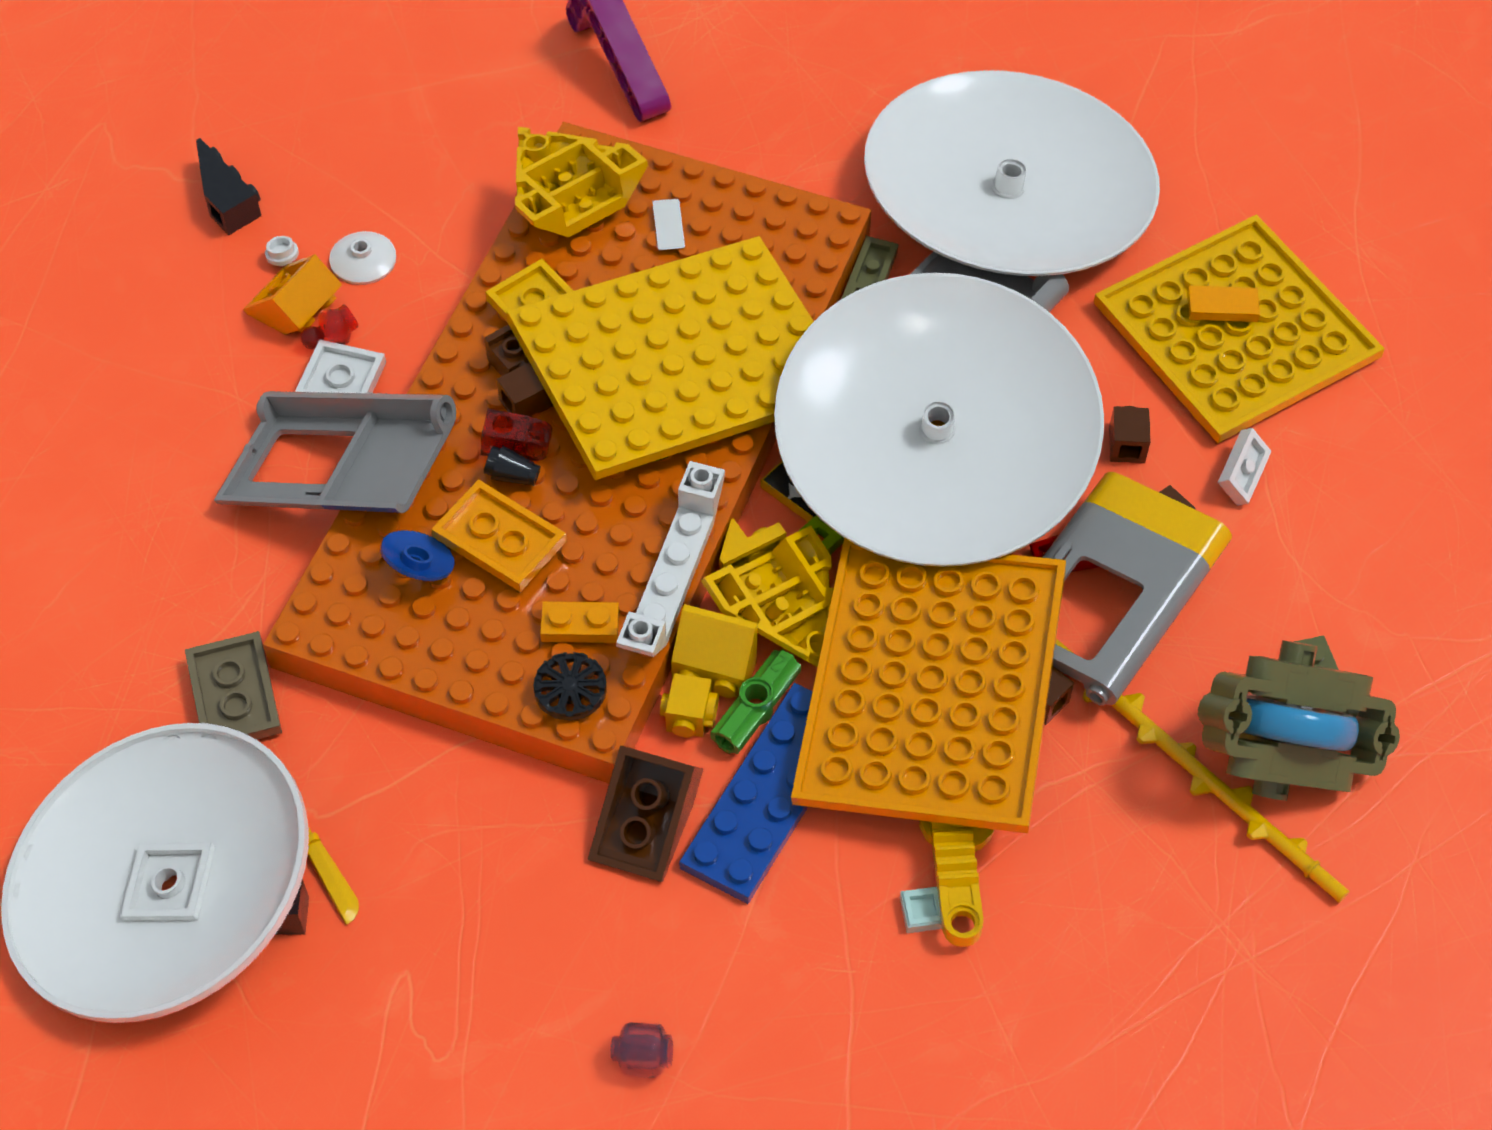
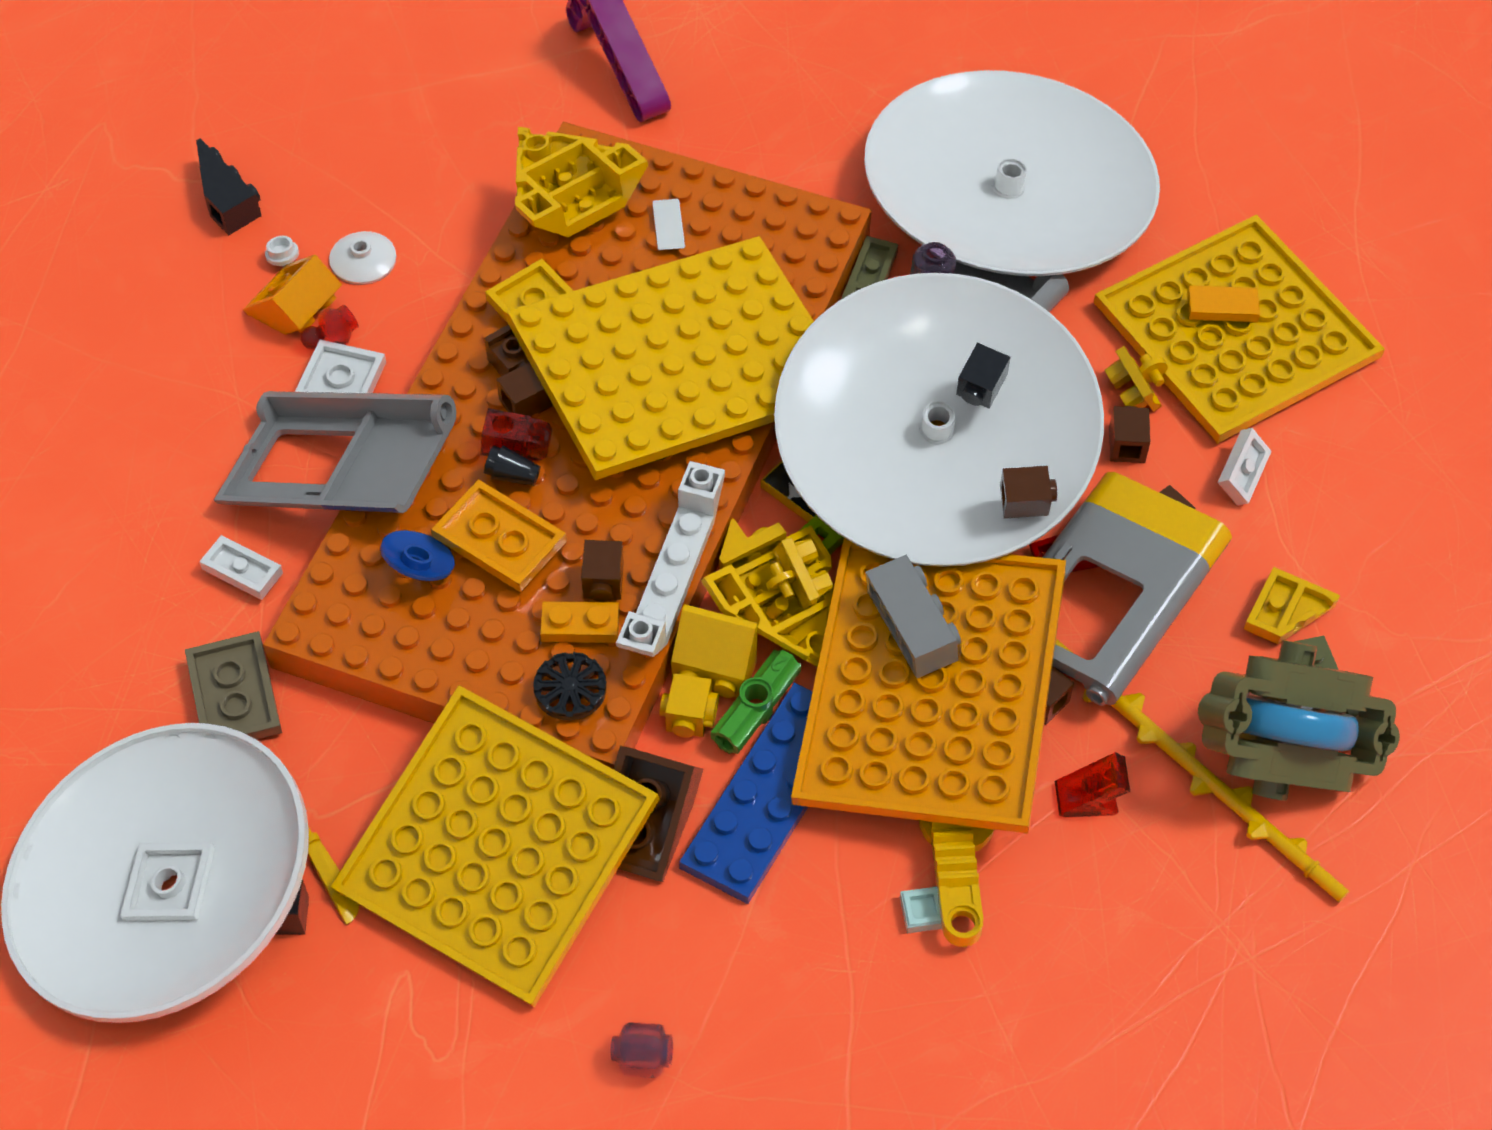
none -> white plate [199,535,283,600]
none -> yellow plate [331,685,660,1008]
none -> reddish brown brick [581,540,624,601]
none -> yellow hips [766,537,833,611]
none -> light grey brick [865,554,961,678]
none -> clear purple head [910,242,957,274]
none -> black brick [956,342,1011,409]
none -> reddish brown brick [1000,466,1057,519]
none -> clear red slope [1054,752,1131,818]
none -> yellow hips [1104,346,1168,412]
none -> yellow wing [1244,566,1340,644]

